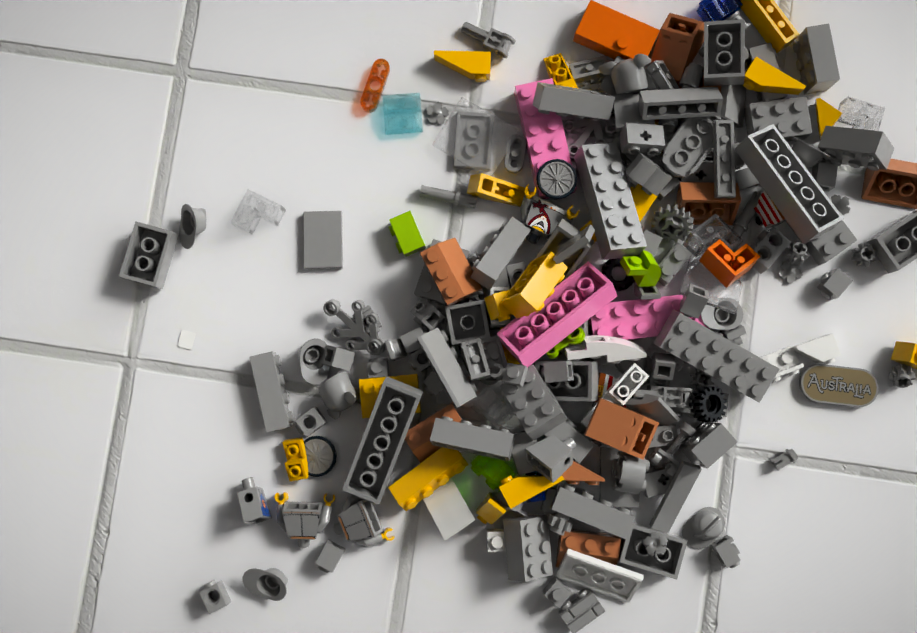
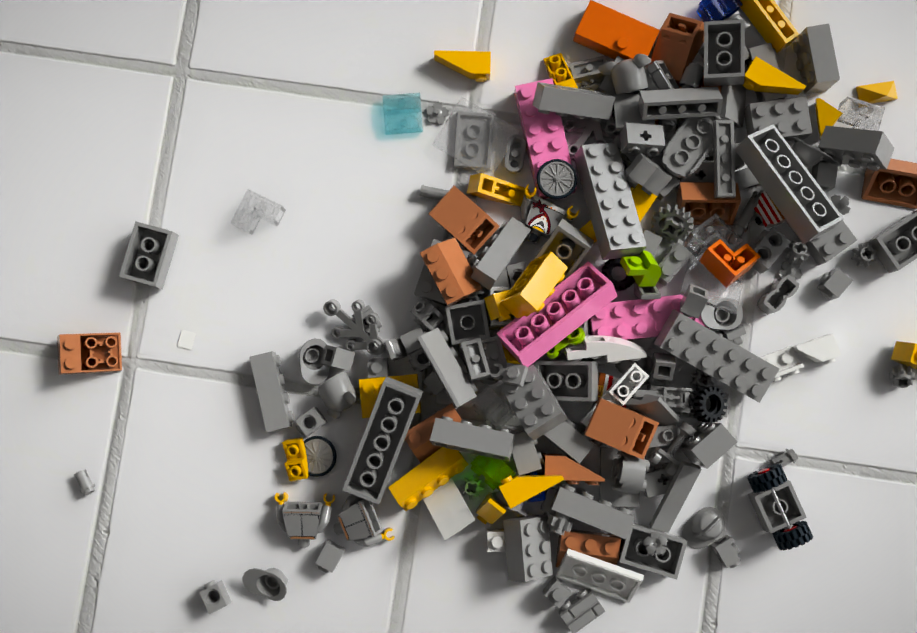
light grey piece [179,204,206,249] -> none
light grey torso [238,477,272,524] -> none
light grey tile [304,211,343,269] -> none
clear orange beam [360,59,390,113] -> none
lime brick [388,211,426,257] -> none
light grey connector [461,22,516,58] -> none
light grey torso [526,435,576,483] -> none
light grey brick [542,361,574,383] -> none
light grey tile [553,224,595,264] -> none
dark tan tile [799,364,878,407] -> none
none -> nougat slope [57,333,122,375]
none -> light grey pin [74,469,95,496]
none -> nougat slope [428,185,500,255]
none -> gear [460,475,484,500]
none -> brick [747,464,813,551]
none -> light grey brick [757,275,799,315]
none -> yellow slope [856,81,898,106]

